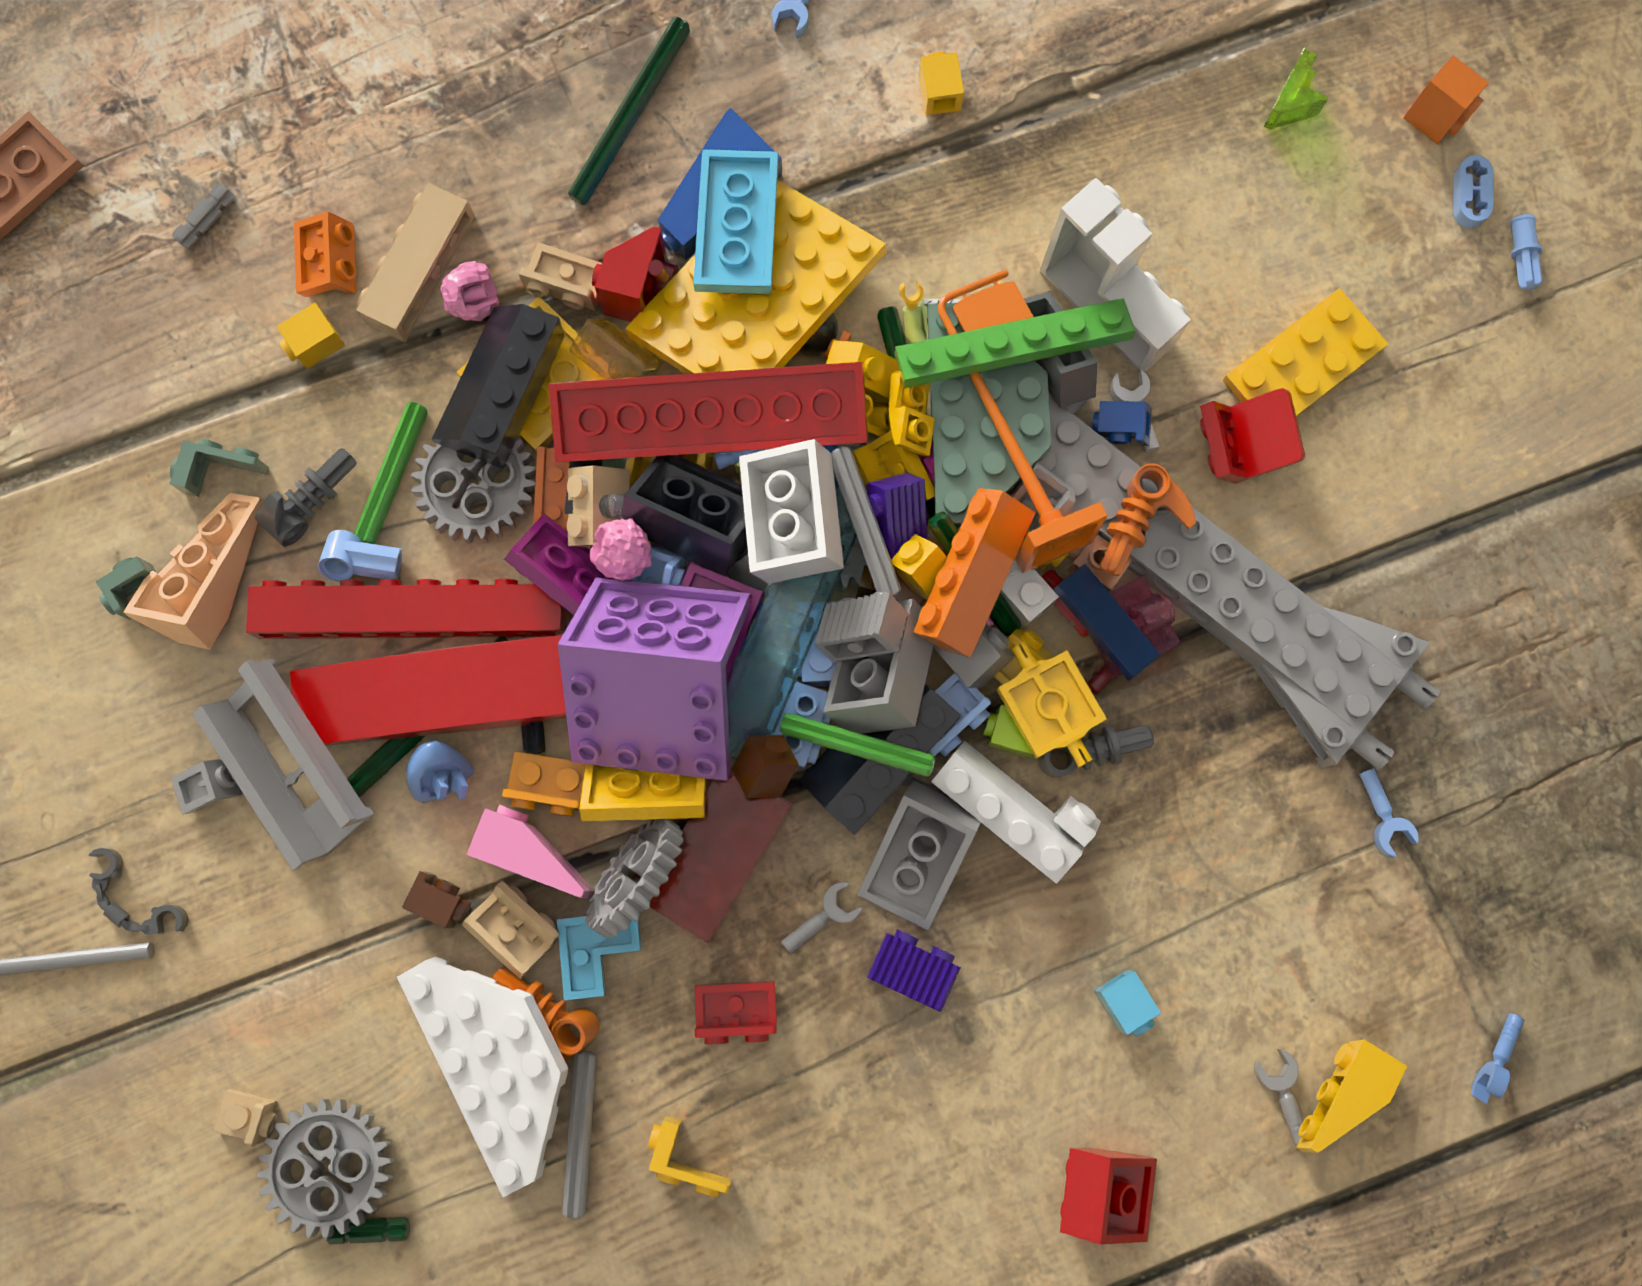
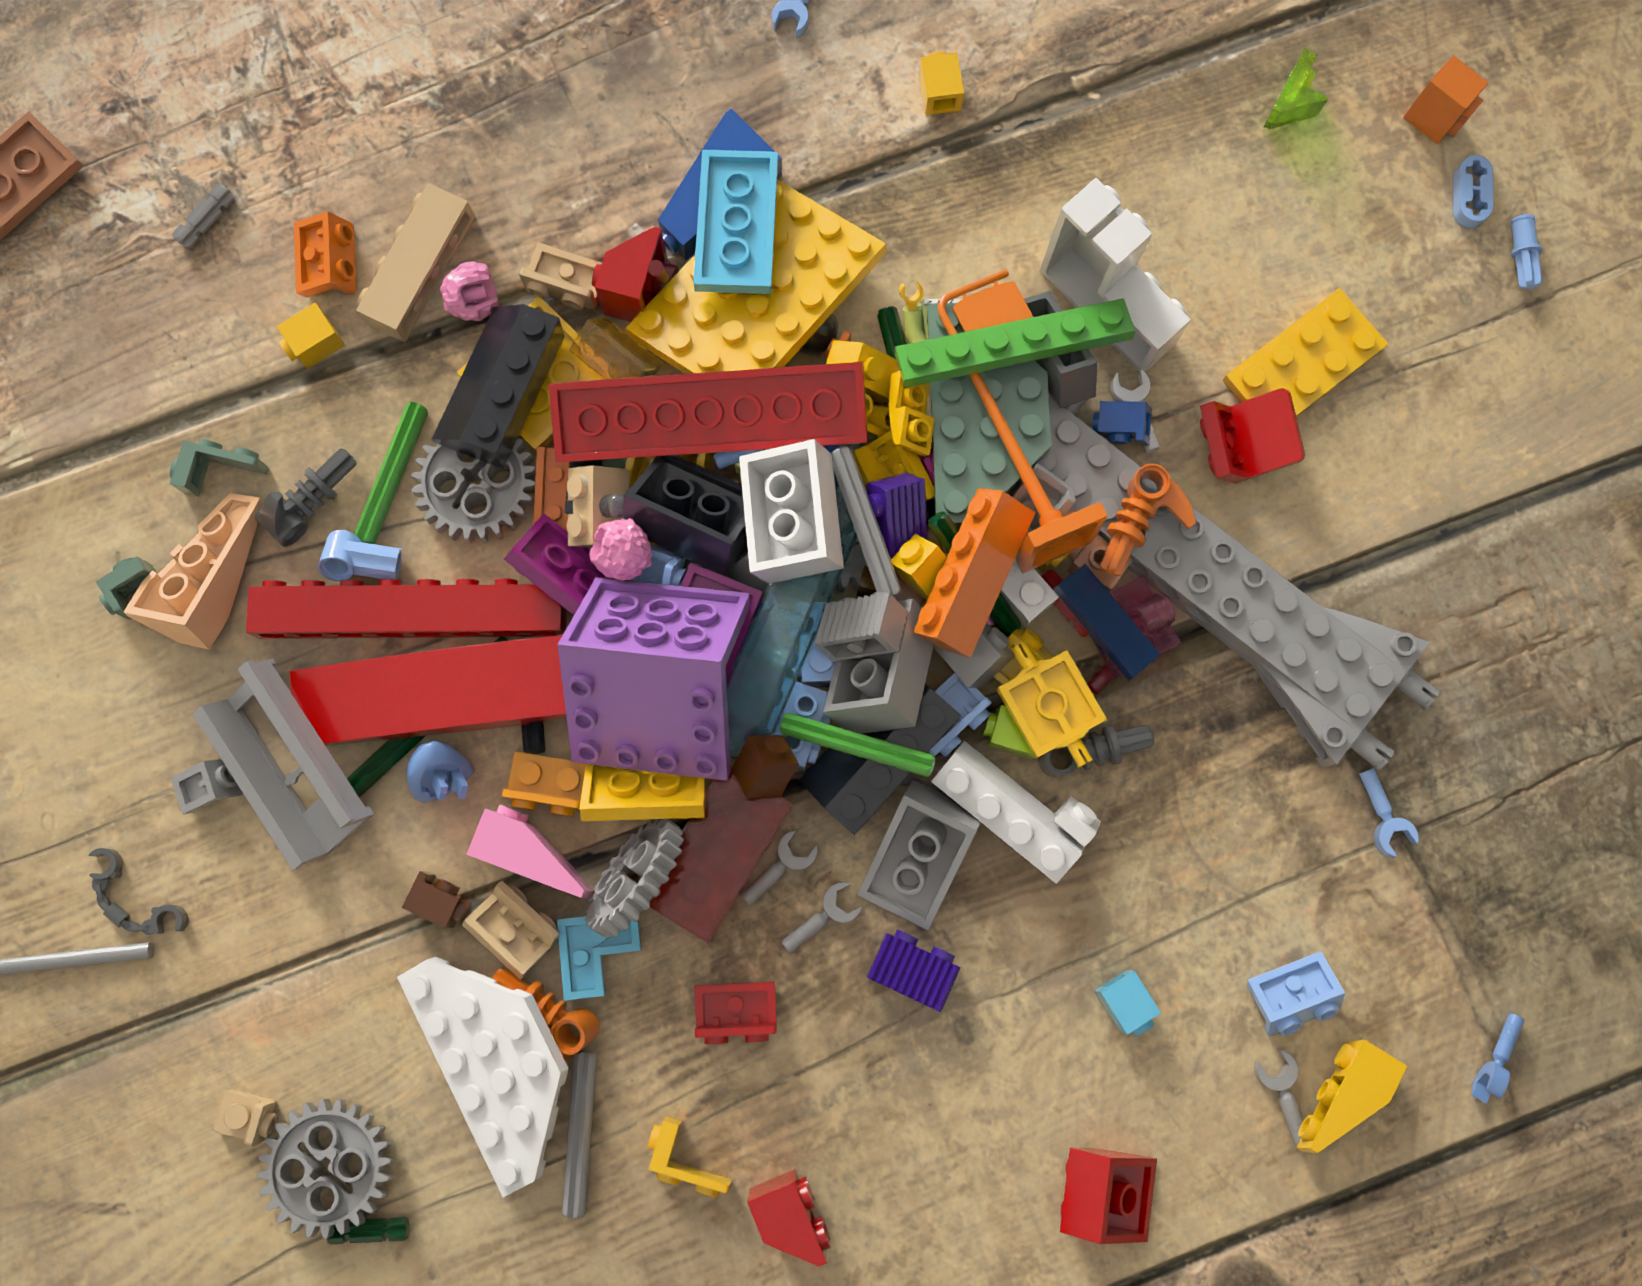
dark green axle [568,16,690,205] -> none
none -> light grey piece [740,830,817,906]
none -> red slope [747,1169,831,1267]
none -> light blue bracket [1247,951,1345,1036]

